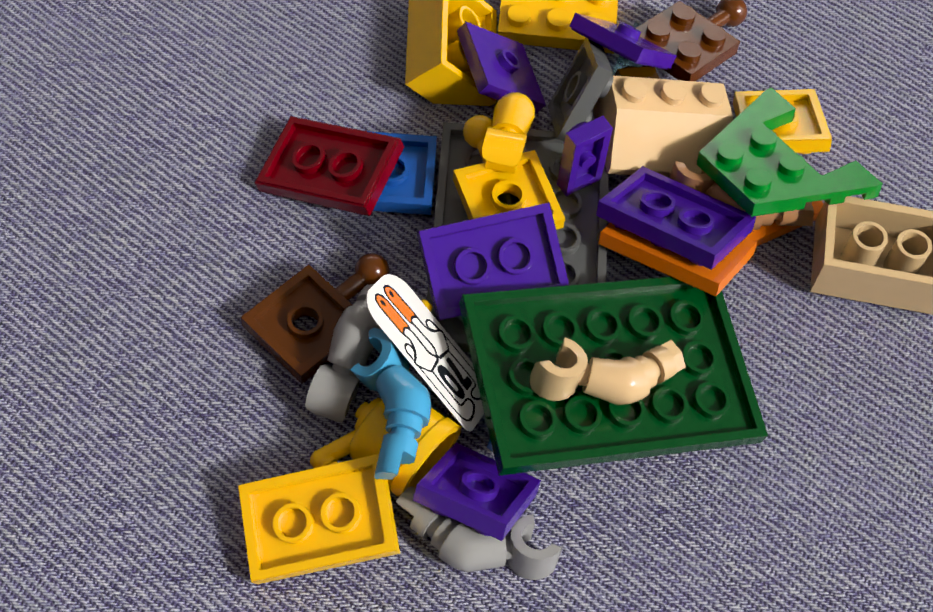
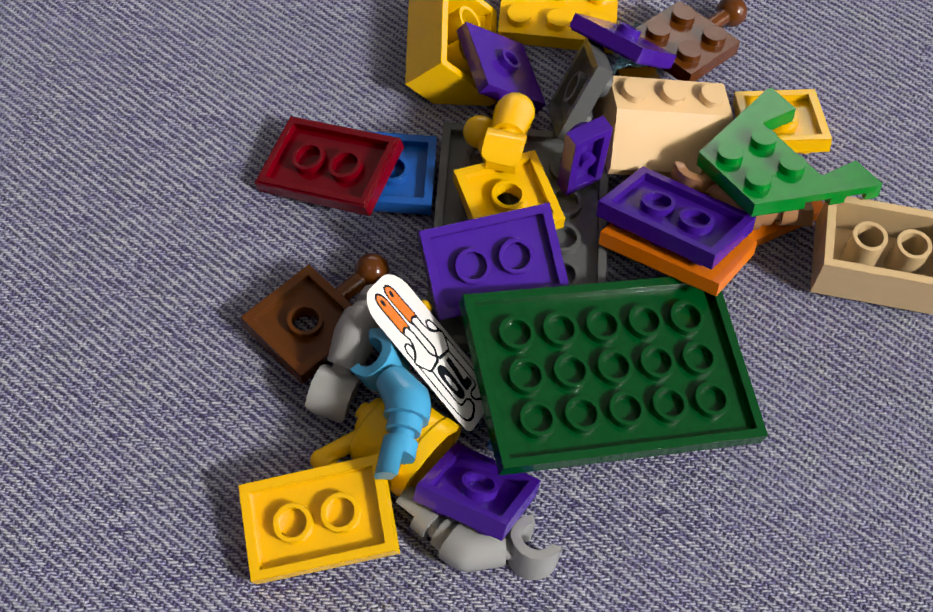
tan piece [530,337,686,405] -> none

